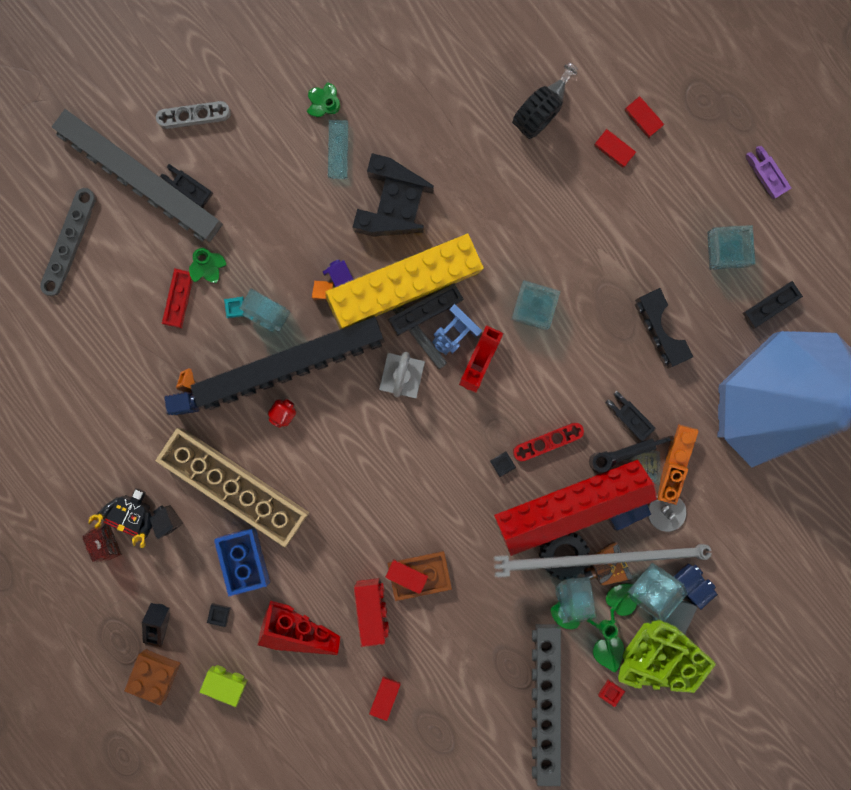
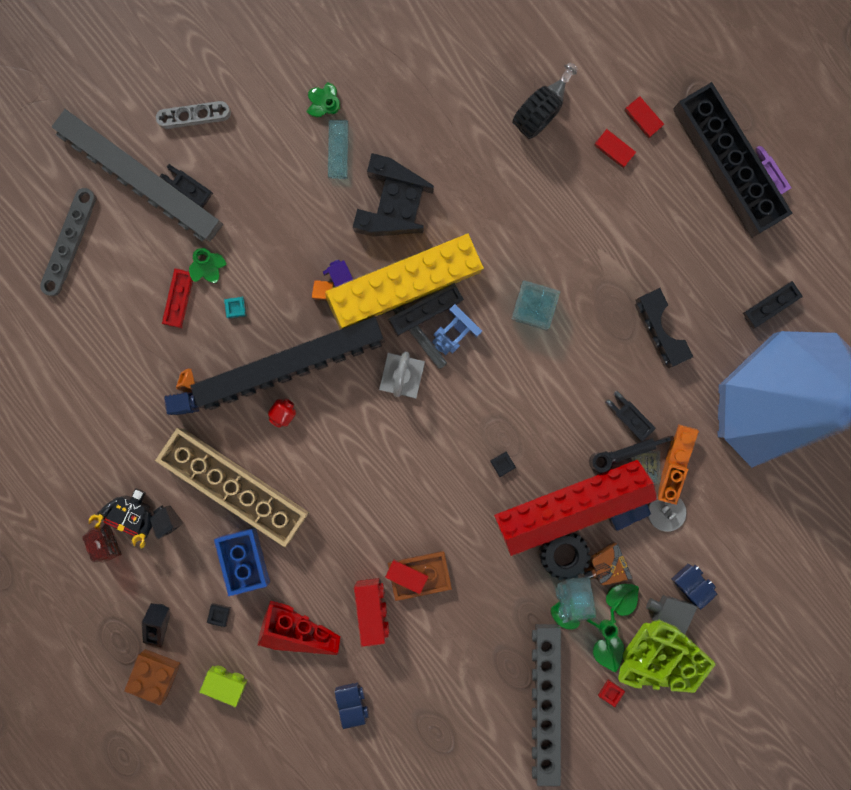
clear light blue brick [239,288,291,332] -> none
red tile [369,676,401,721] -> none
red arch [459,325,504,393] -> none
light grey hinge [494,544,712,577] -> none
red beam [513,423,584,461] -> none
clear light blue brick [628,563,687,622] -> none
clear light blue brick [707,225,755,270] -> none
none -> dark blue brick [335,682,369,729]
none -> black brick [673,82,793,238]

